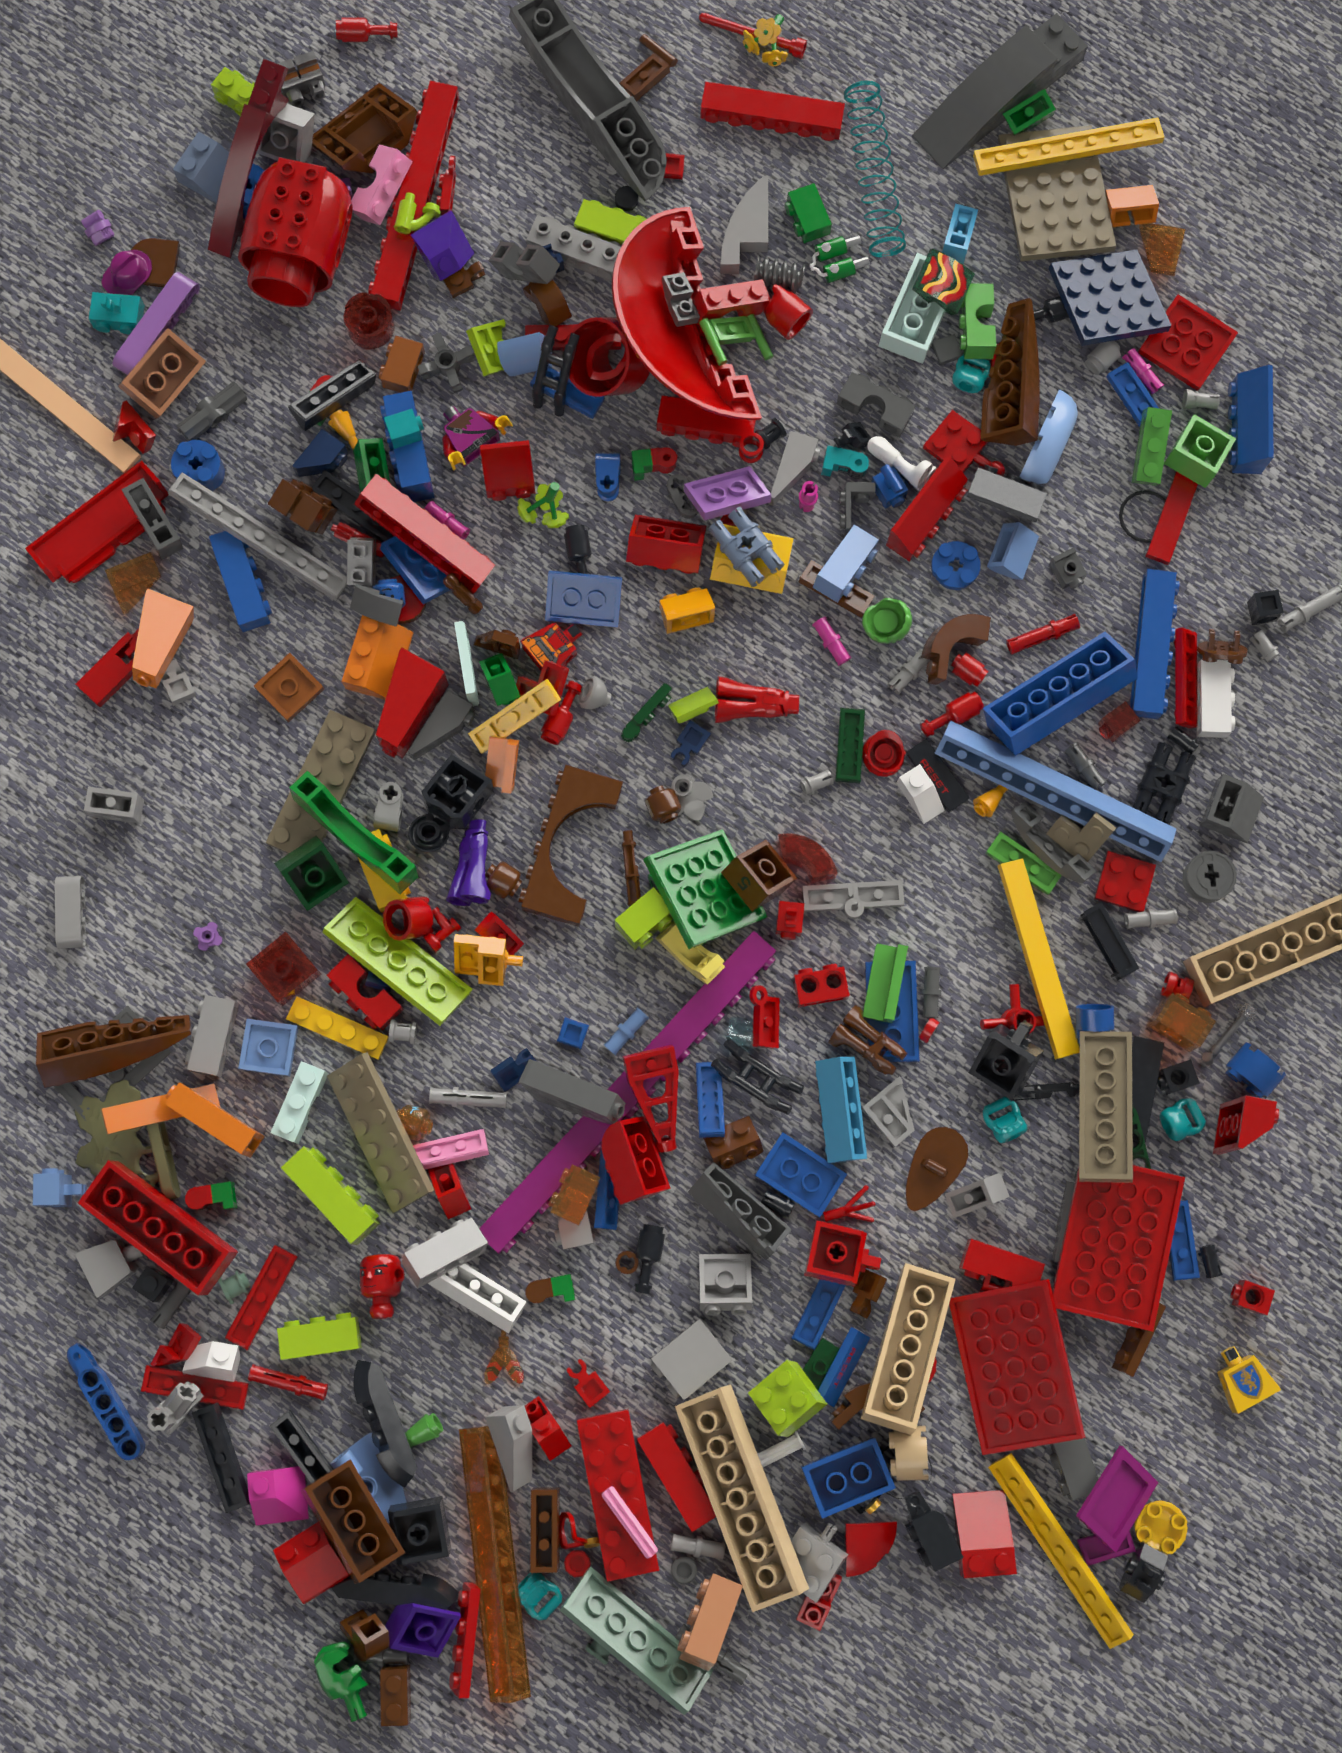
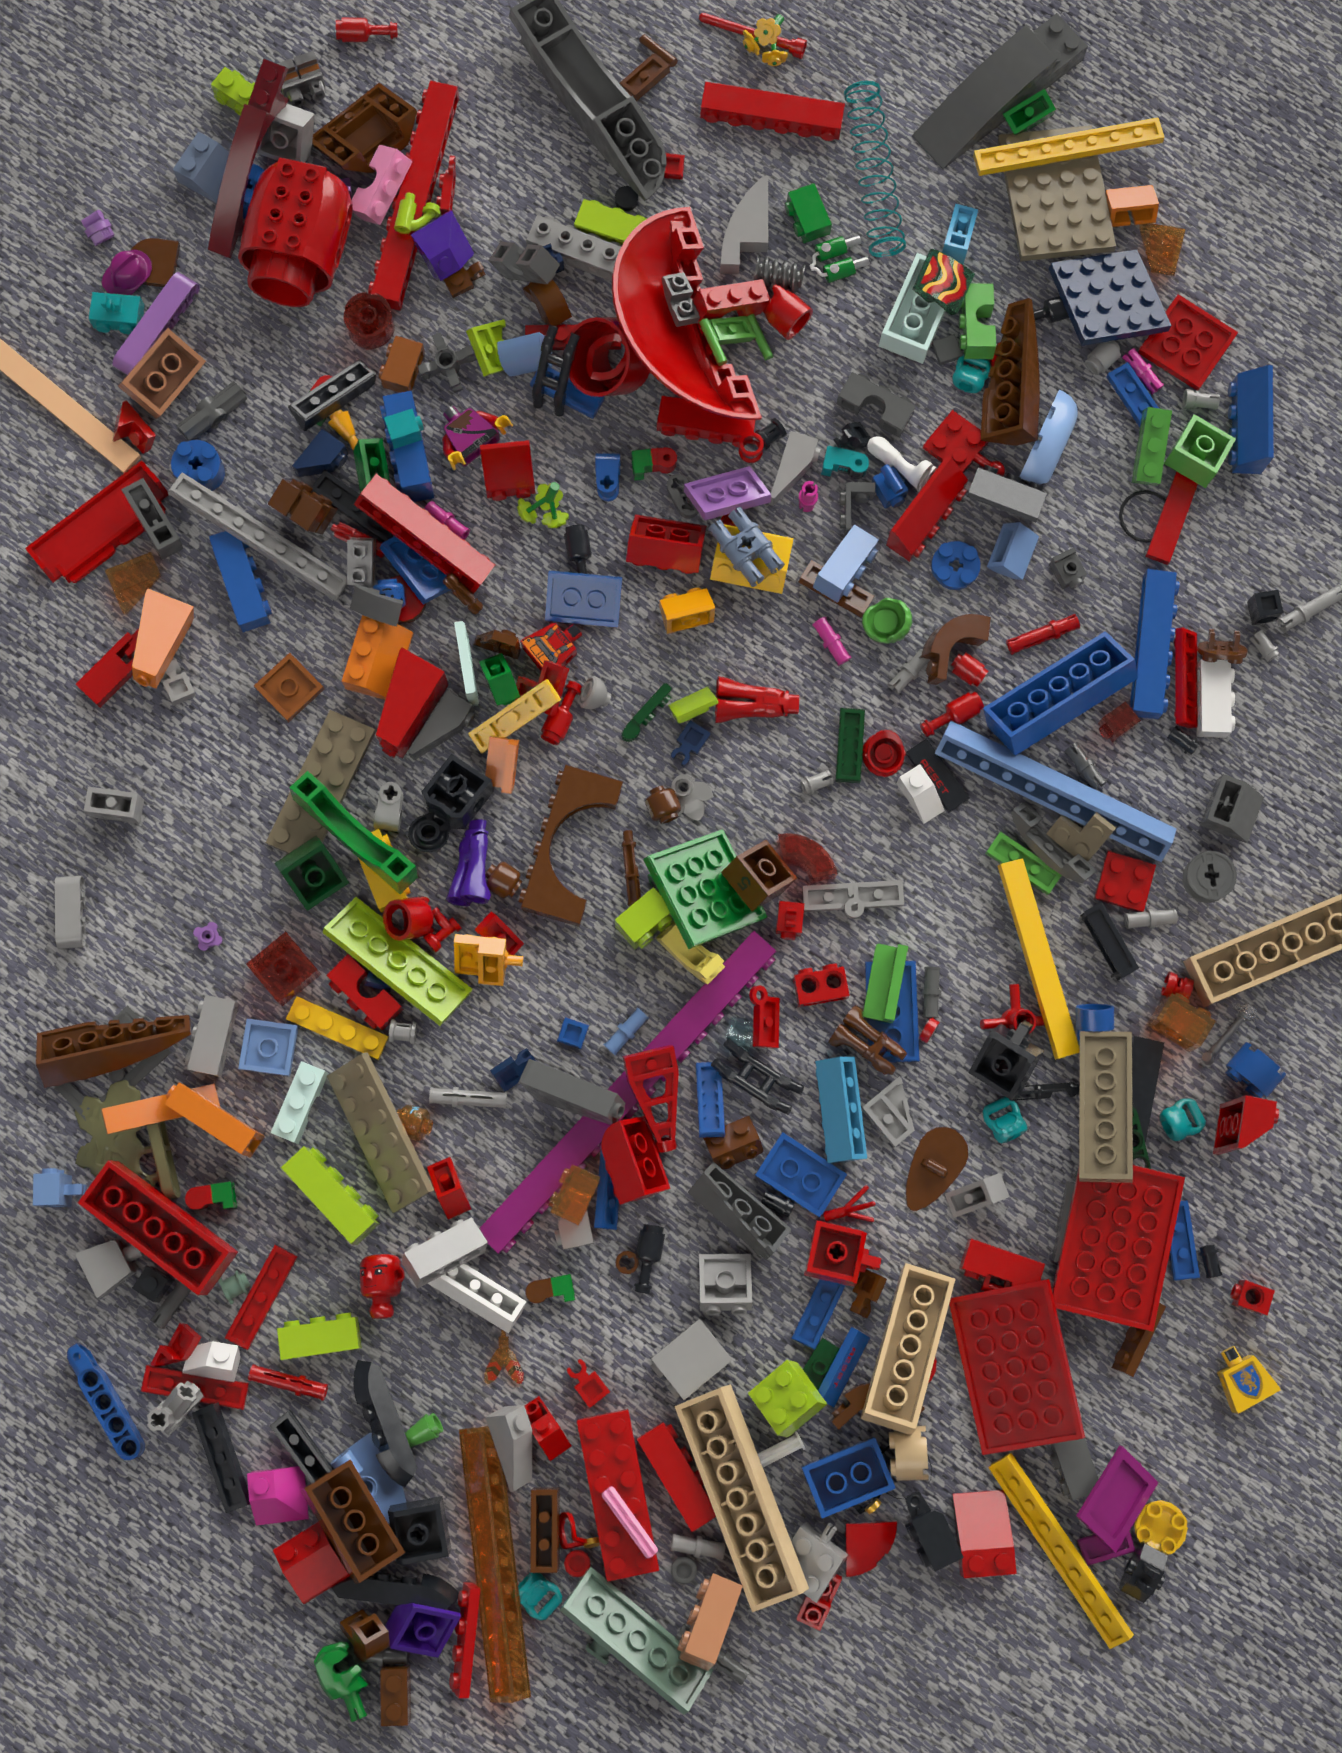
bright pink tile [413,1129,489,1170] -> none
light orange cone [973,785,1008,817] -> none
black pin [1132,742,1196,825] -> none
black brick [1157,1059,1200,1095] -> none

